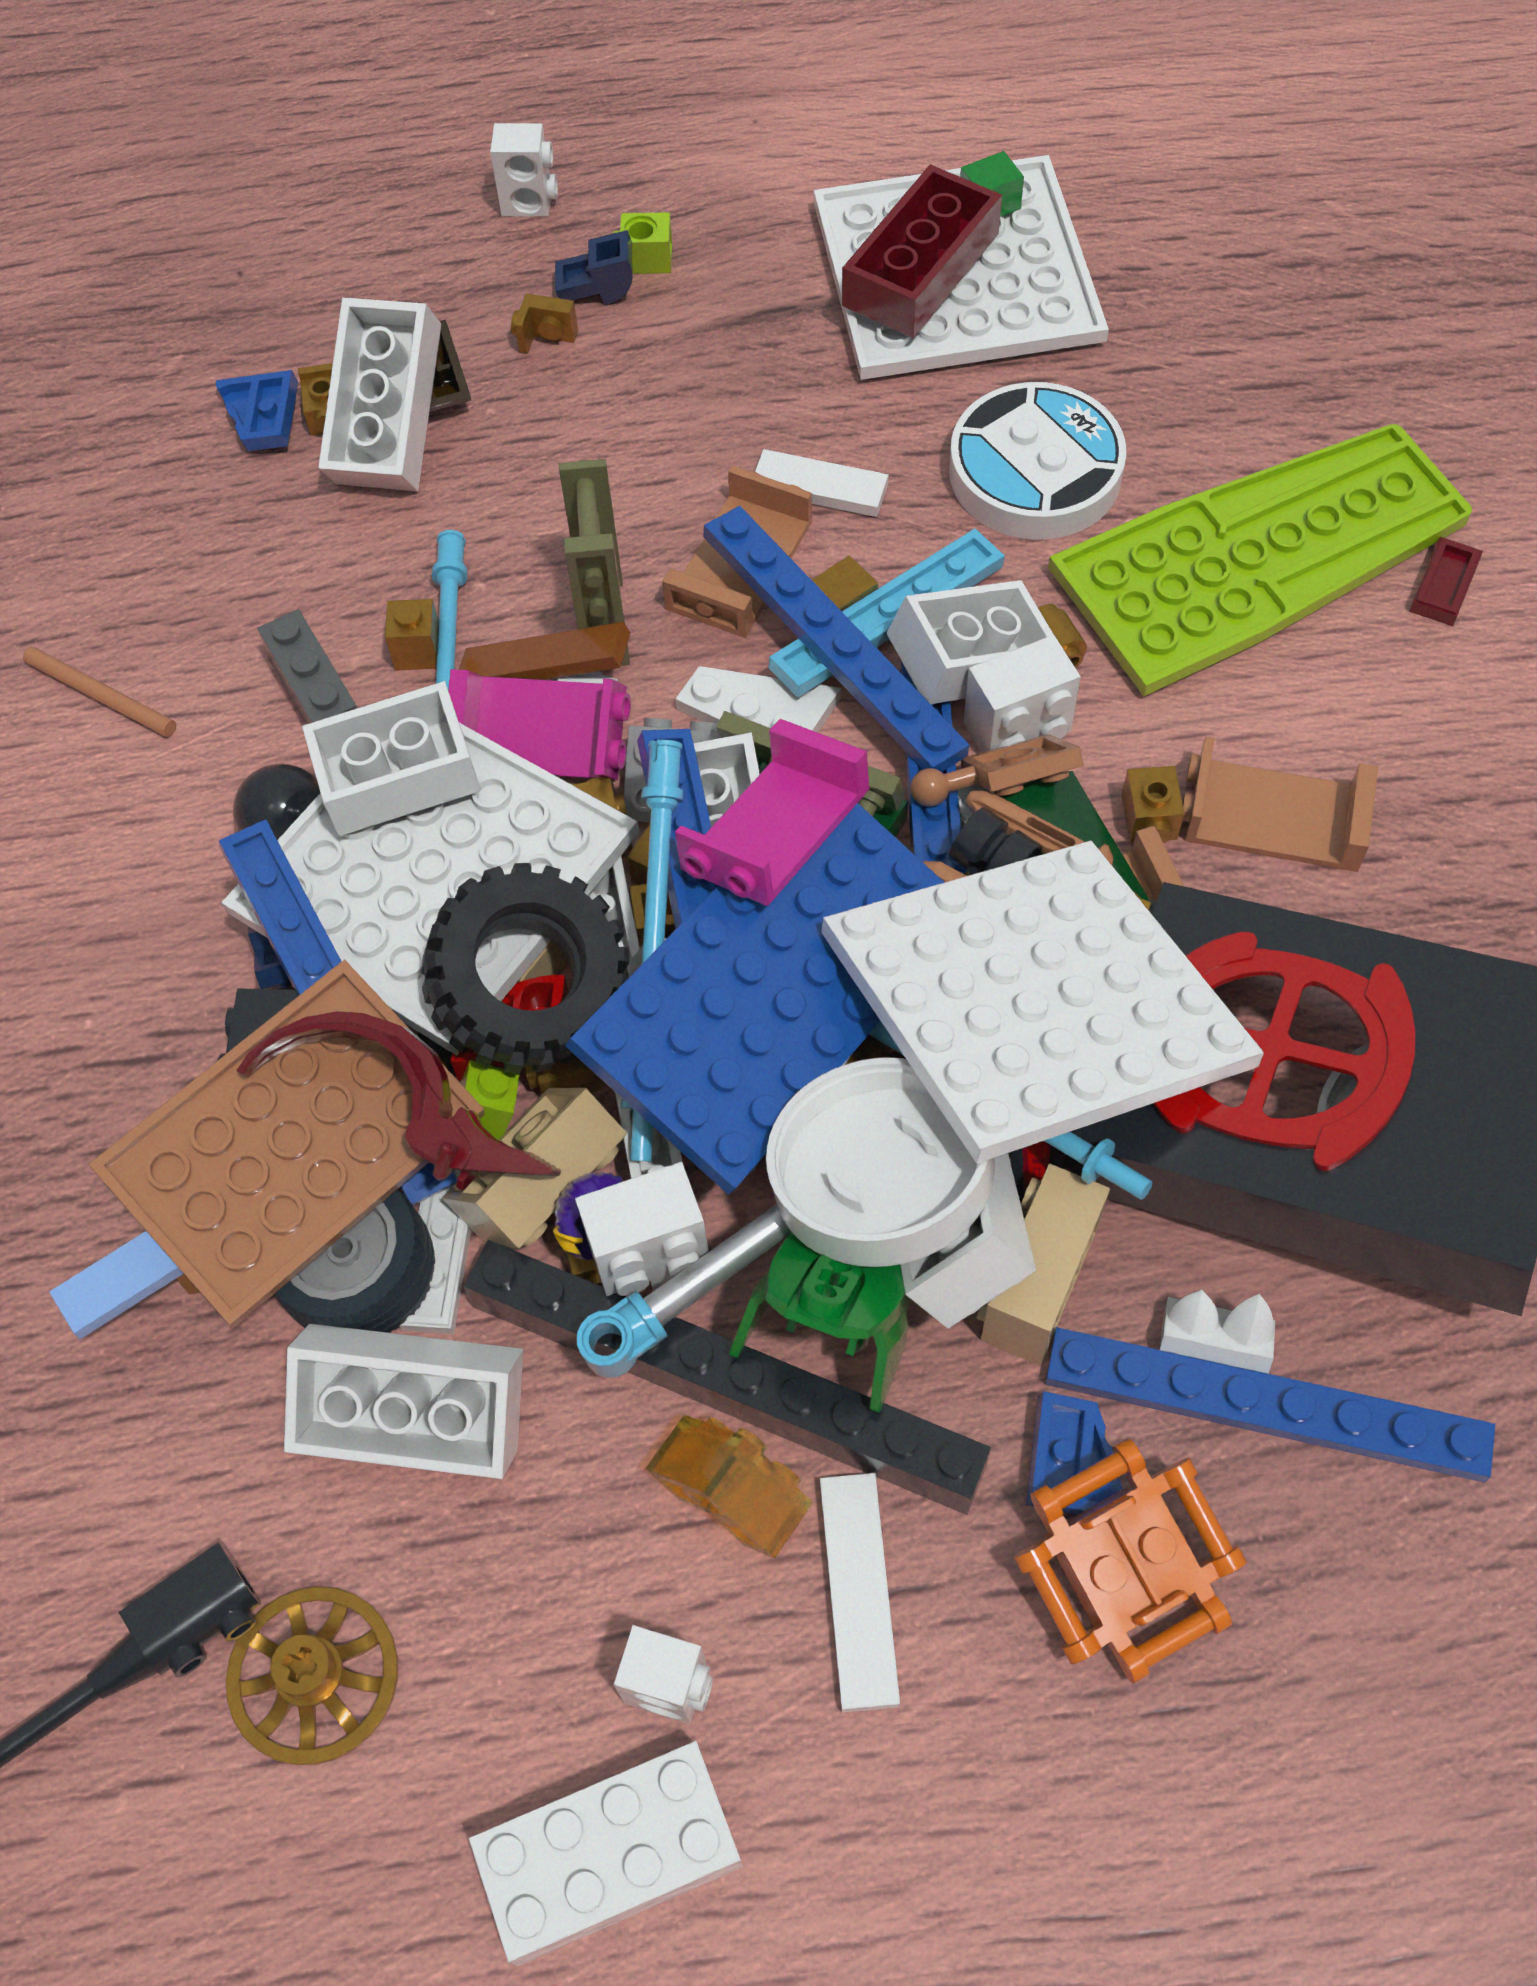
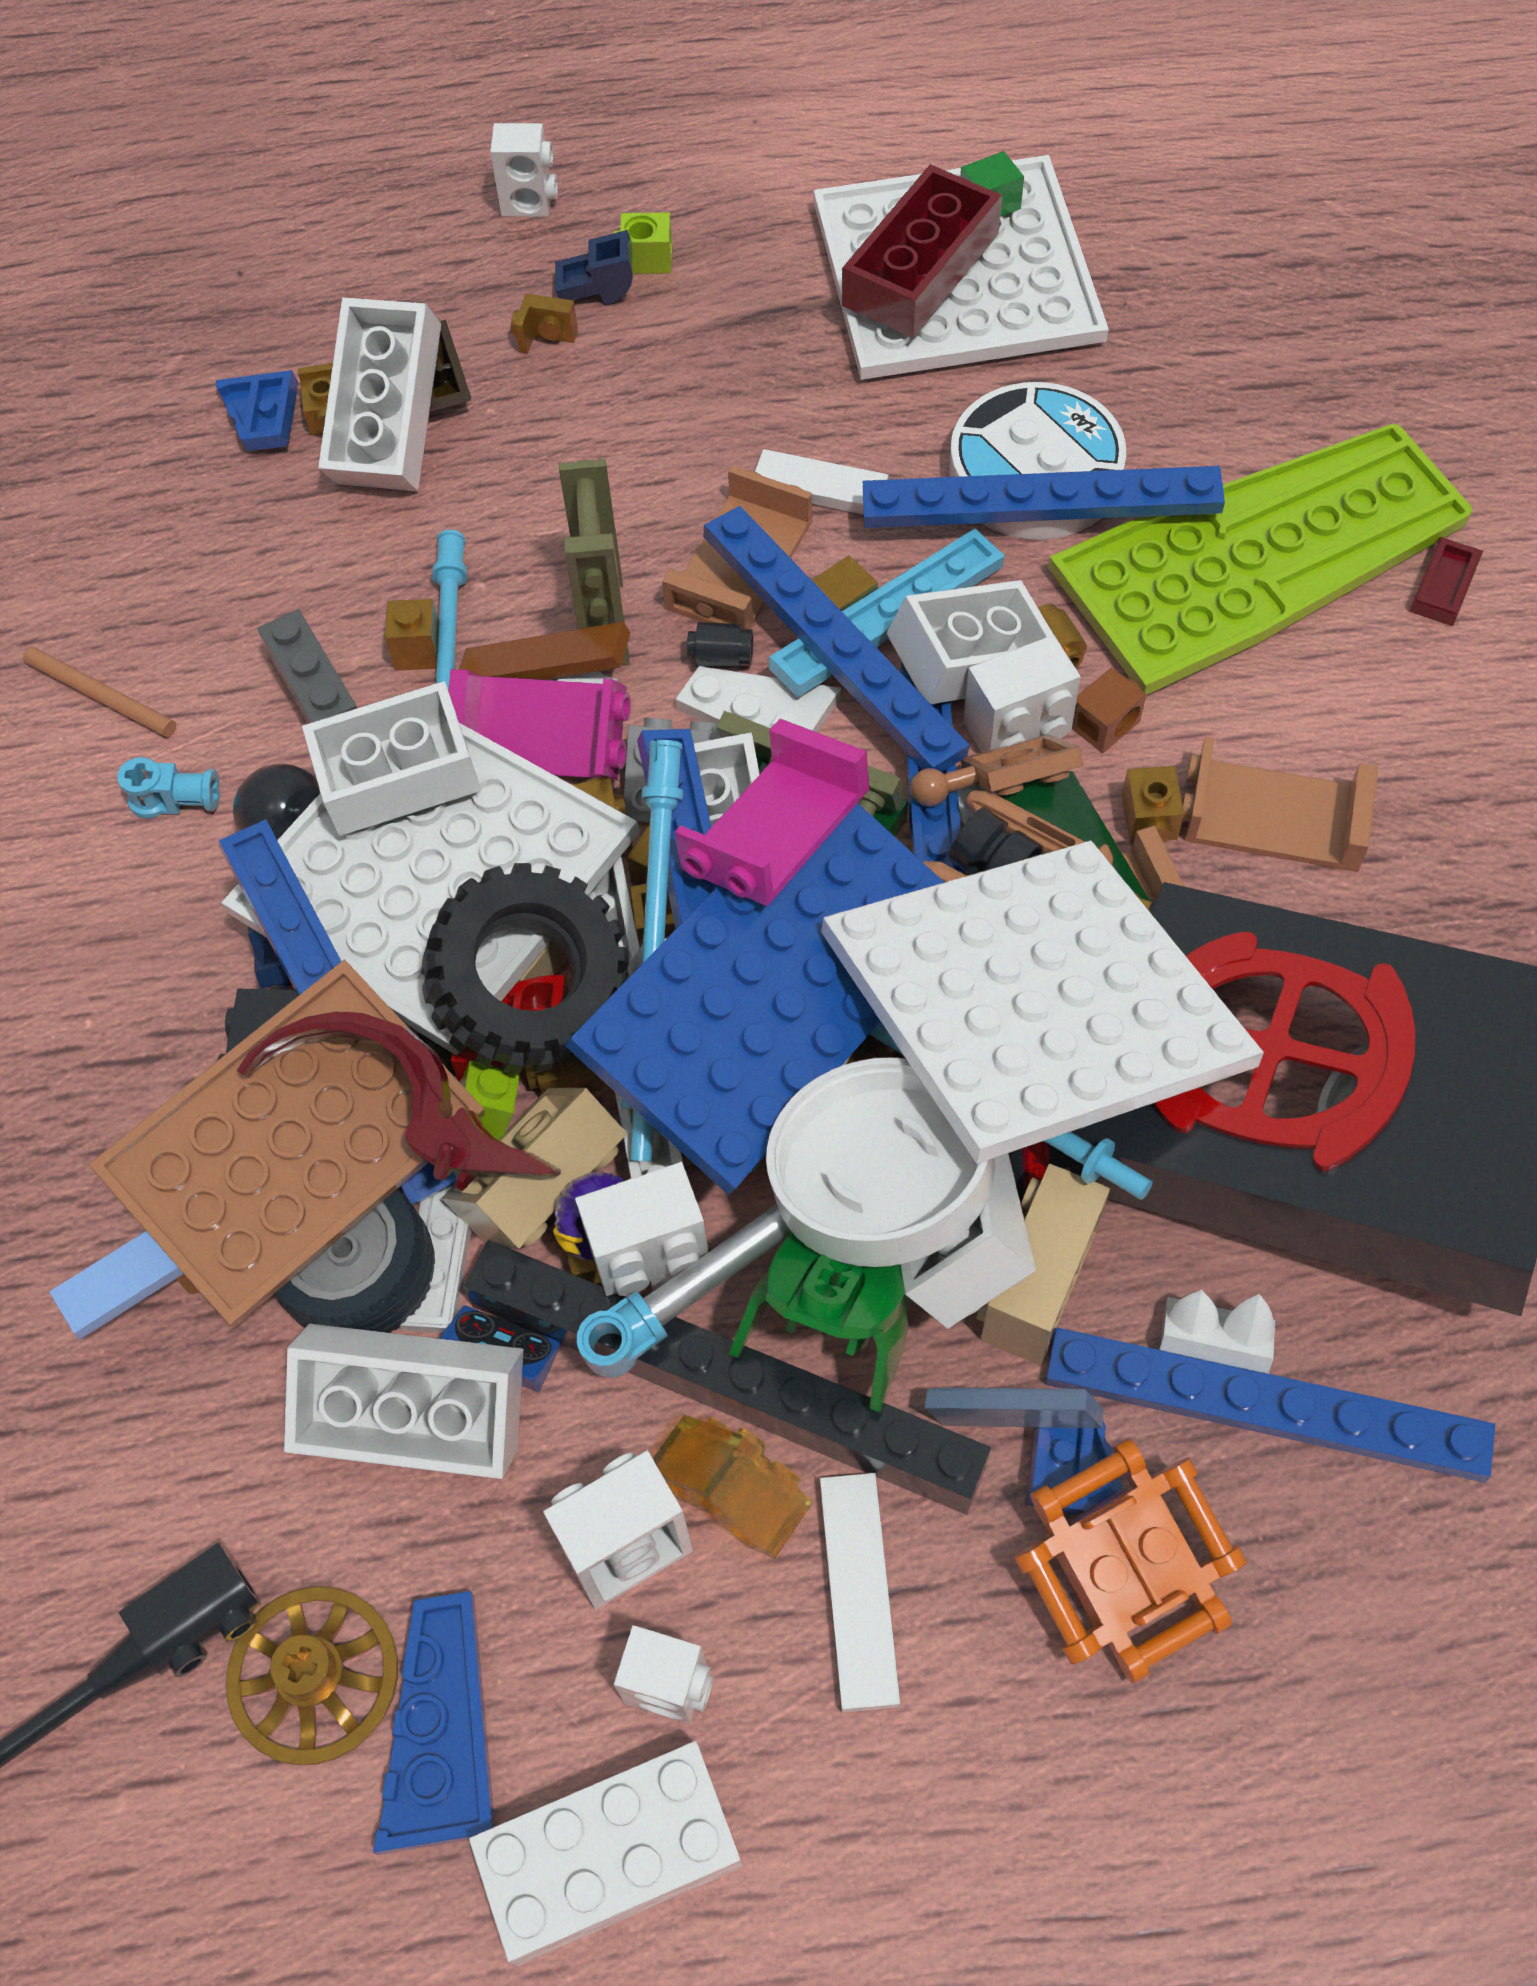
none -> medium azure connector [117,757,220,819]
none -> blue wing [373,1591,495,1855]
none -> slope [440,1305,561,1393]
none -> white brick [543,1450,693,1610]
none -> black brick [687,622,754,670]
none -> blue plate [862,466,1225,528]
none -> sand blue tile [925,1388,1104,1429]
none -> dark orange brick [1072,667,1146,754]

